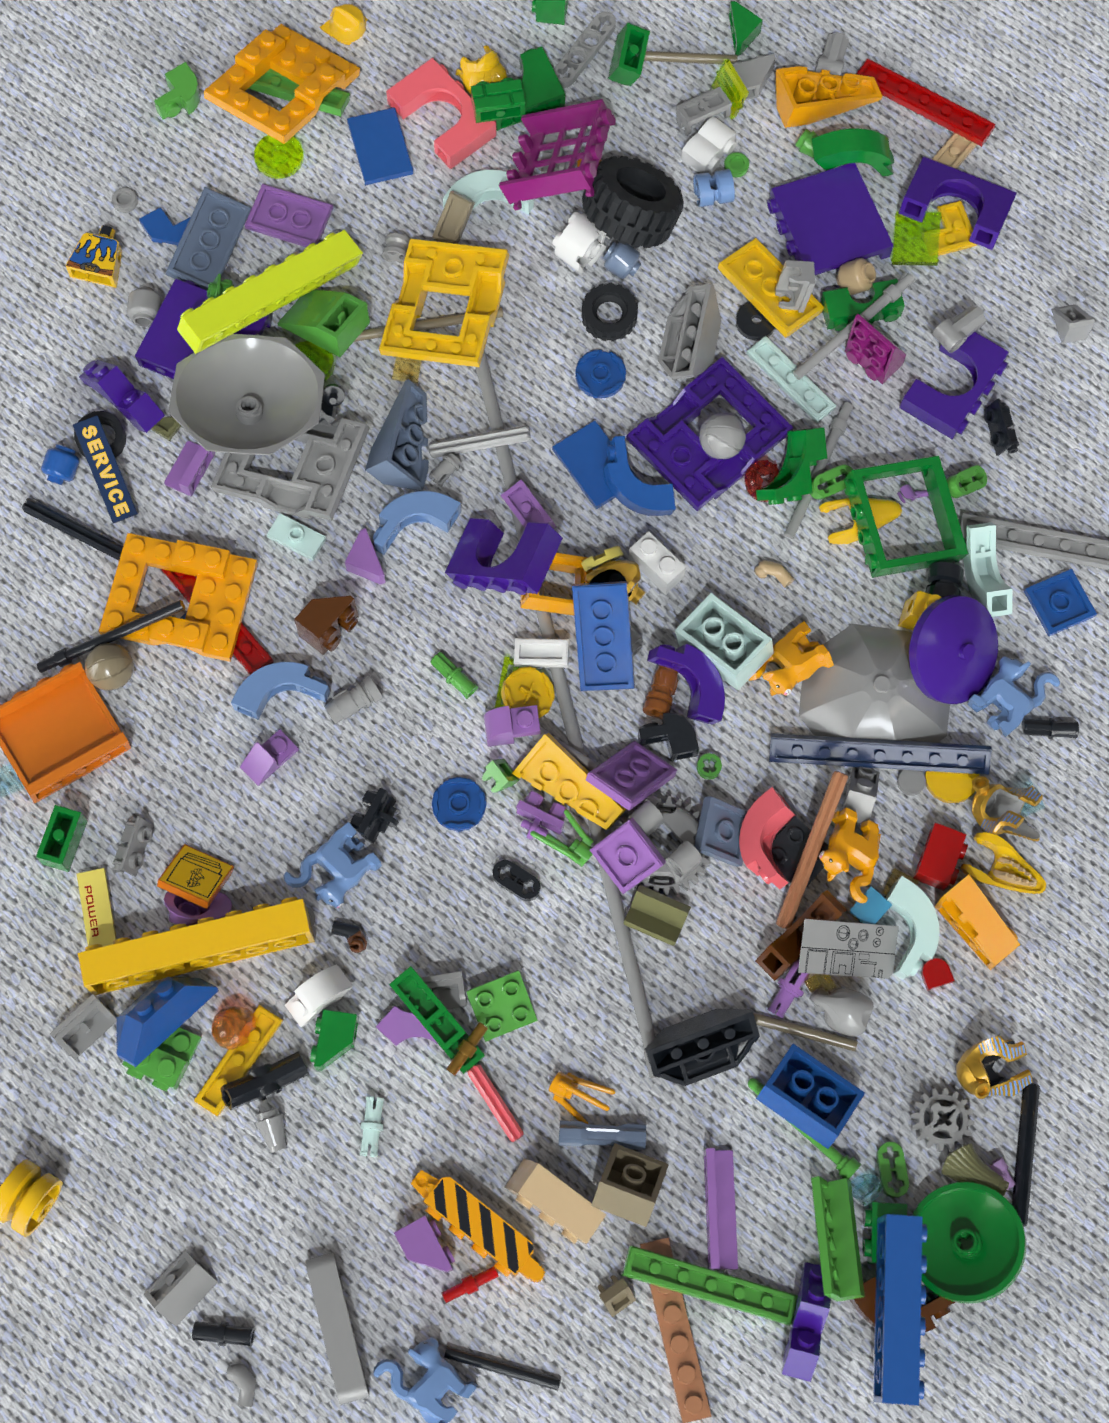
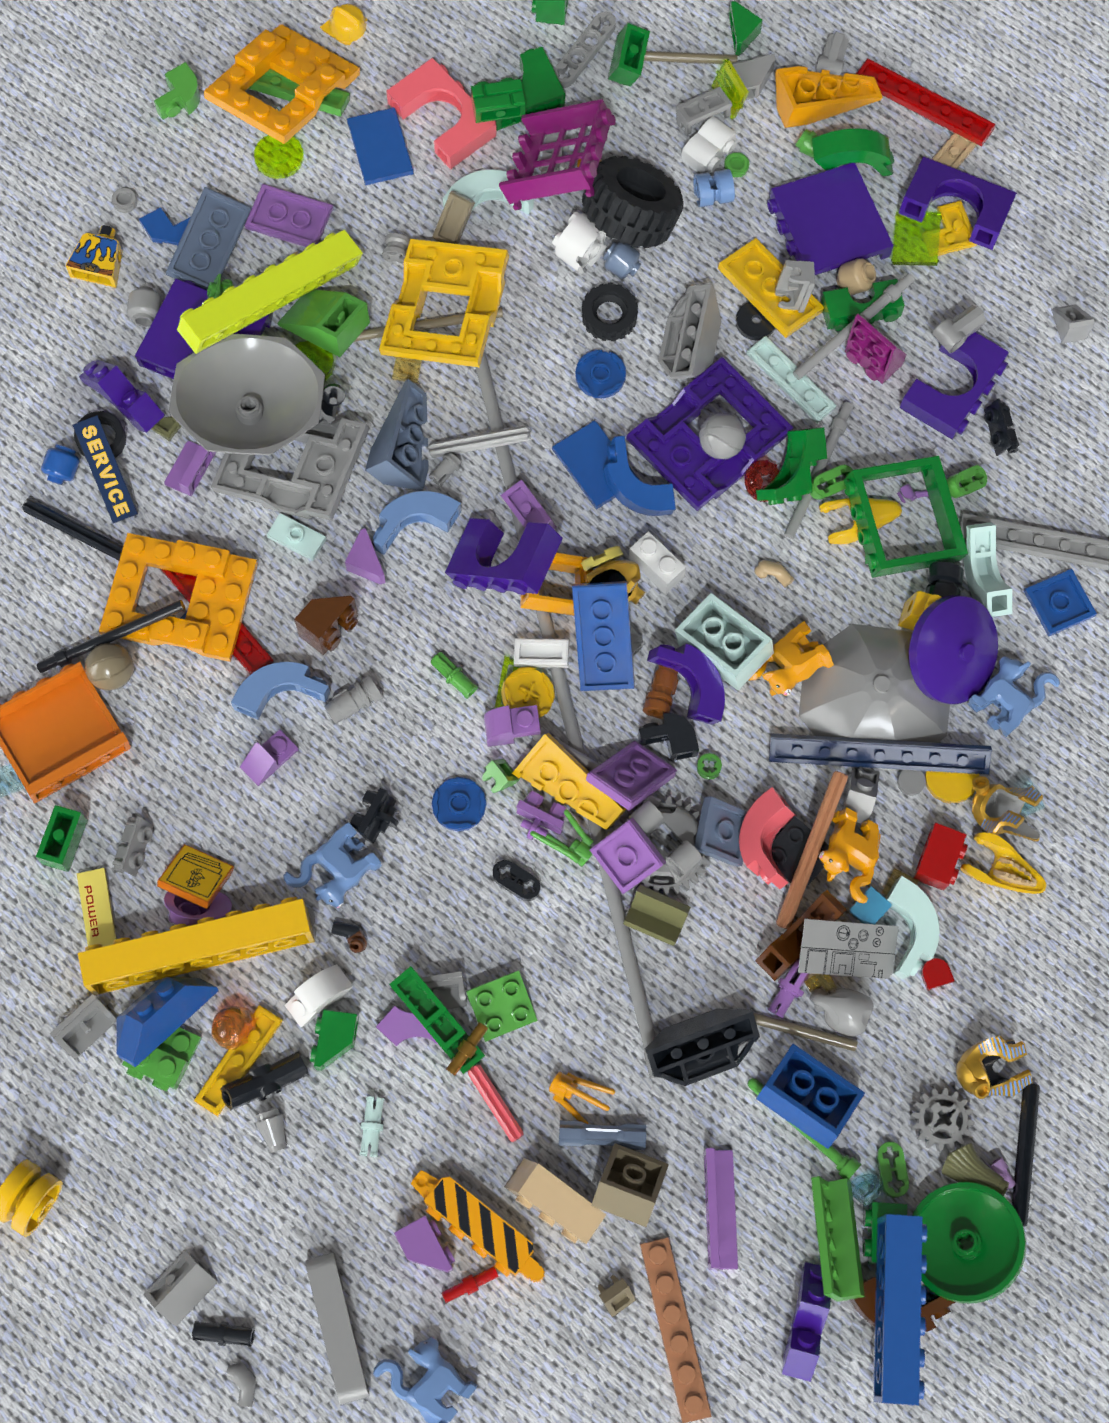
black bar [444,1346,561,1391] -> none
yellow hair [455,45,508,94] -> none
bright green tile [622,1246,798,1326] -> none
light orange wedge [934,874,1020,970] -> none
black axle [1023,718,1079,739] -> none

